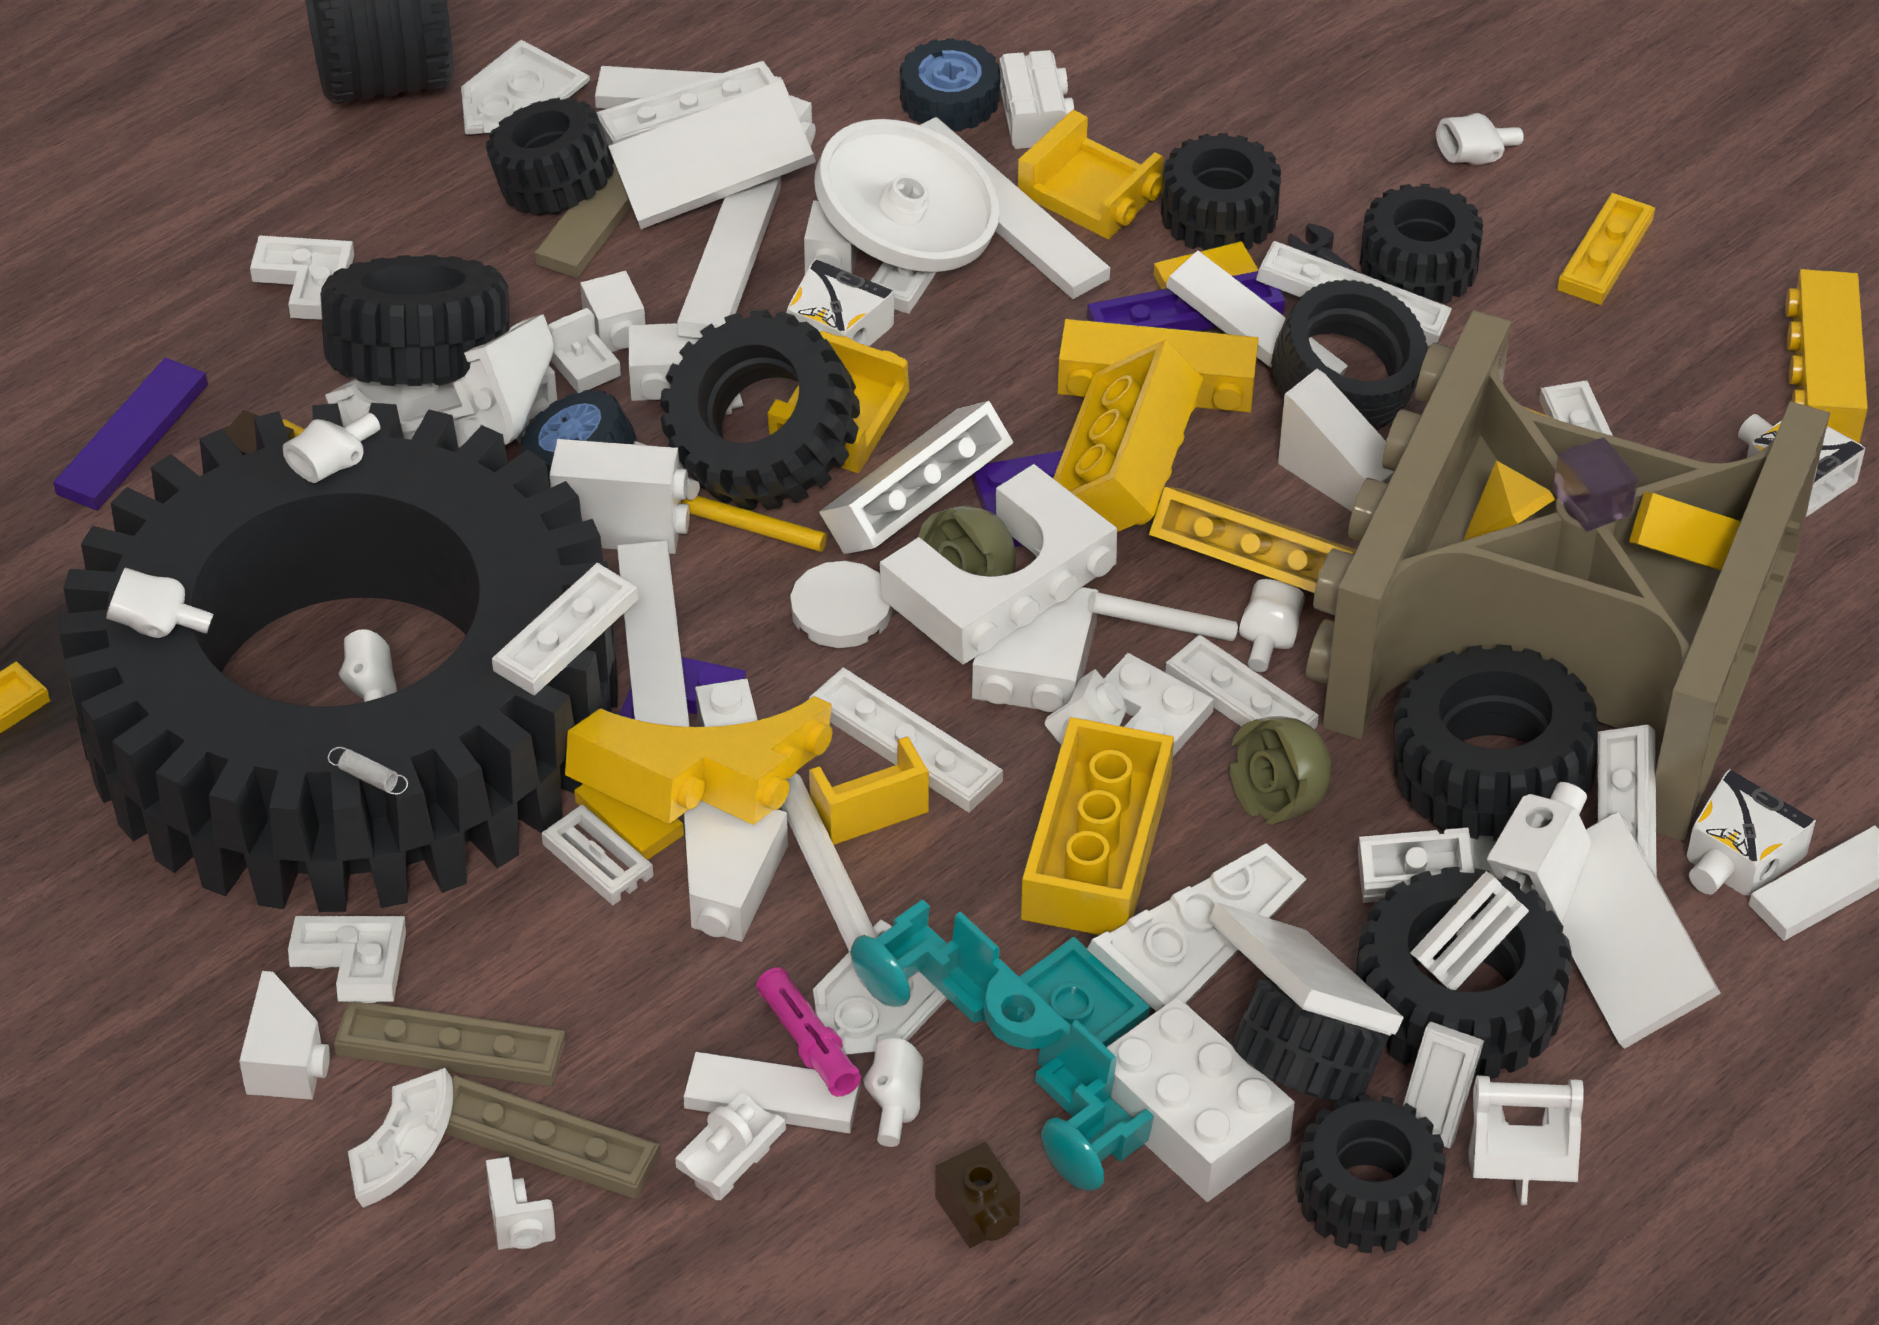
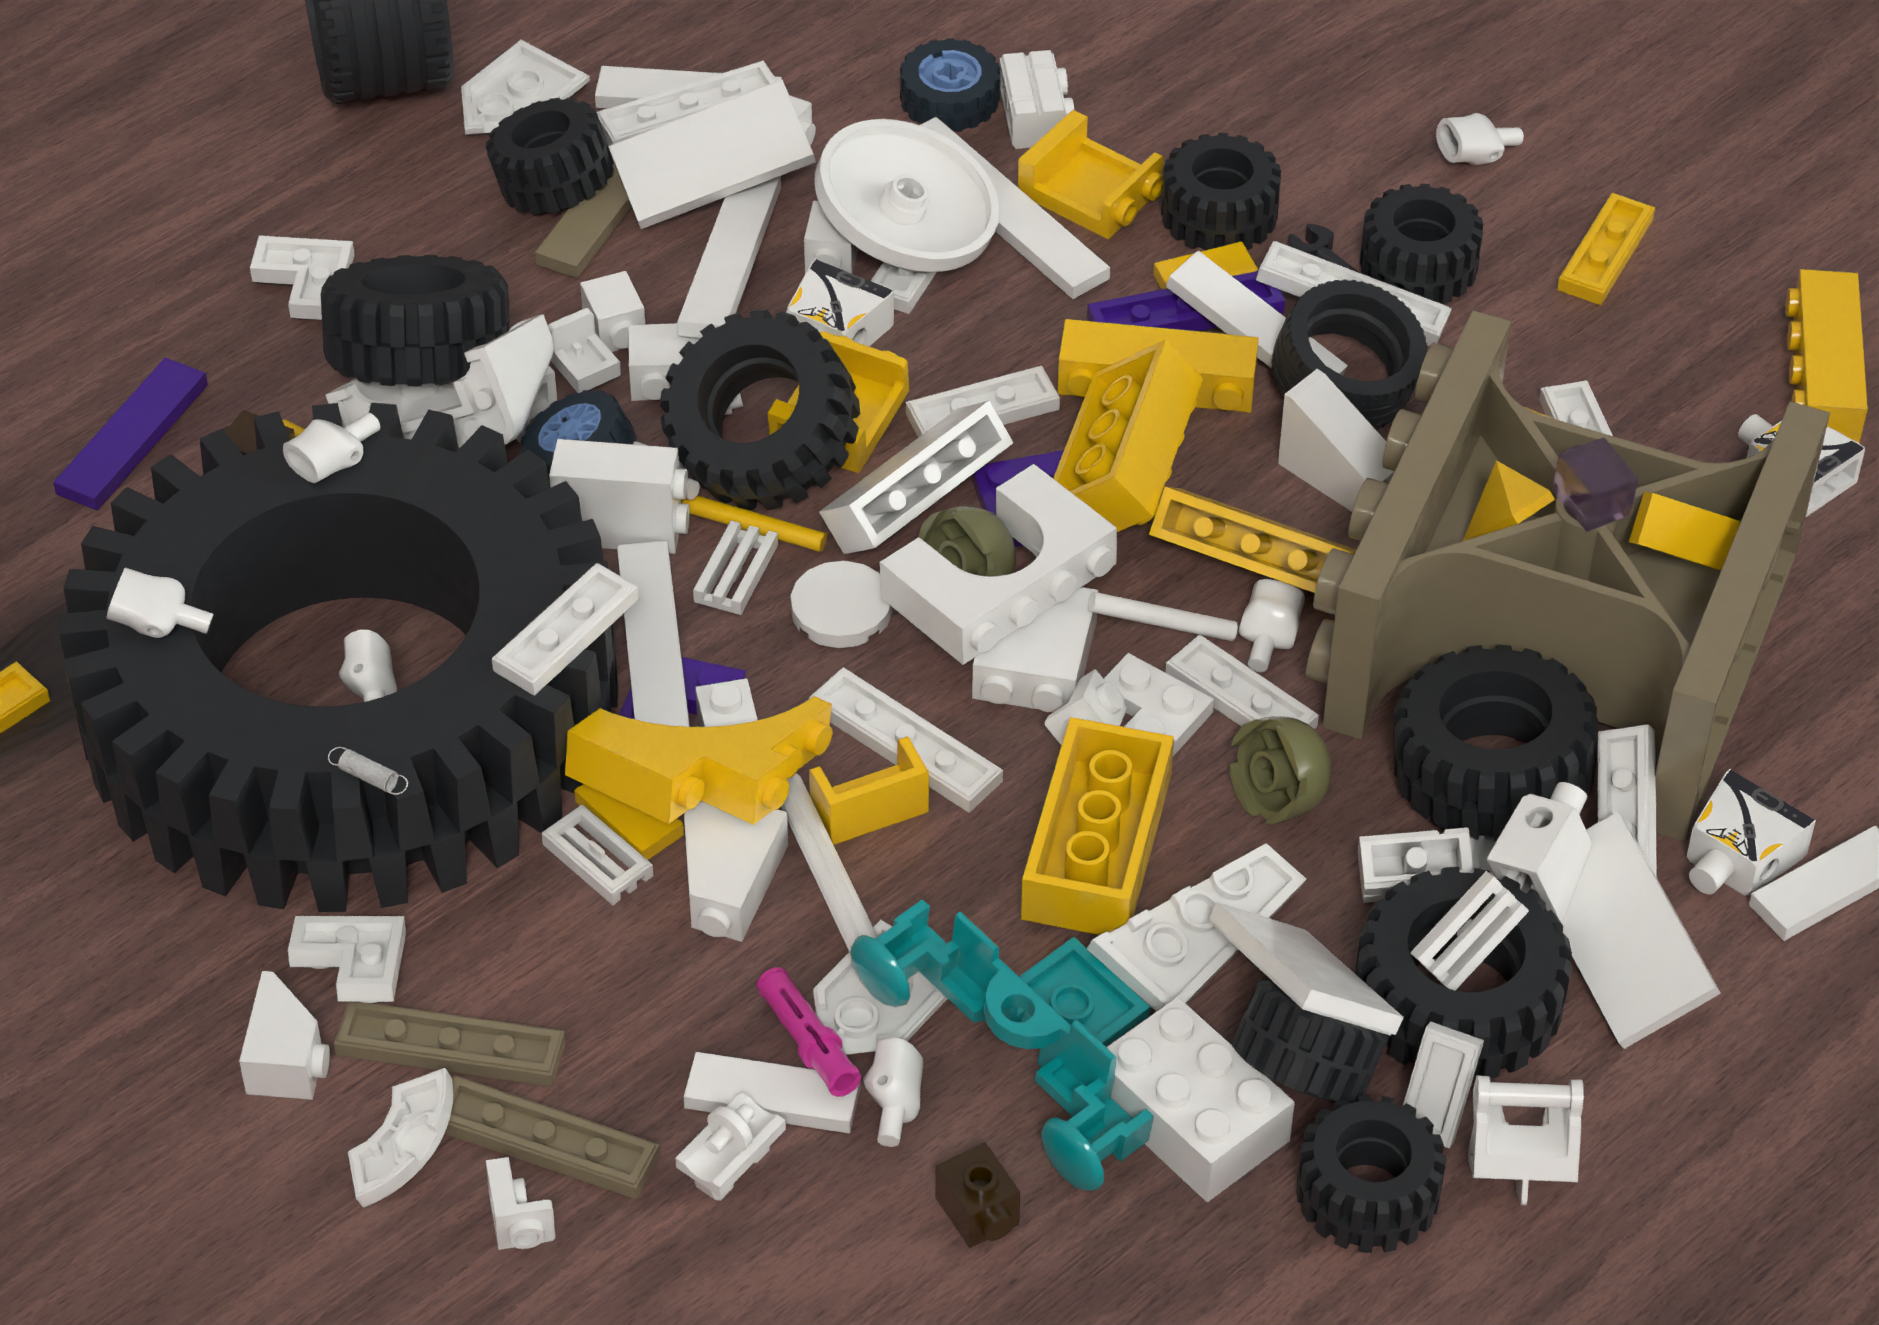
none -> white tile [693,520,778,615]
none -> white tile [906,366,1060,438]

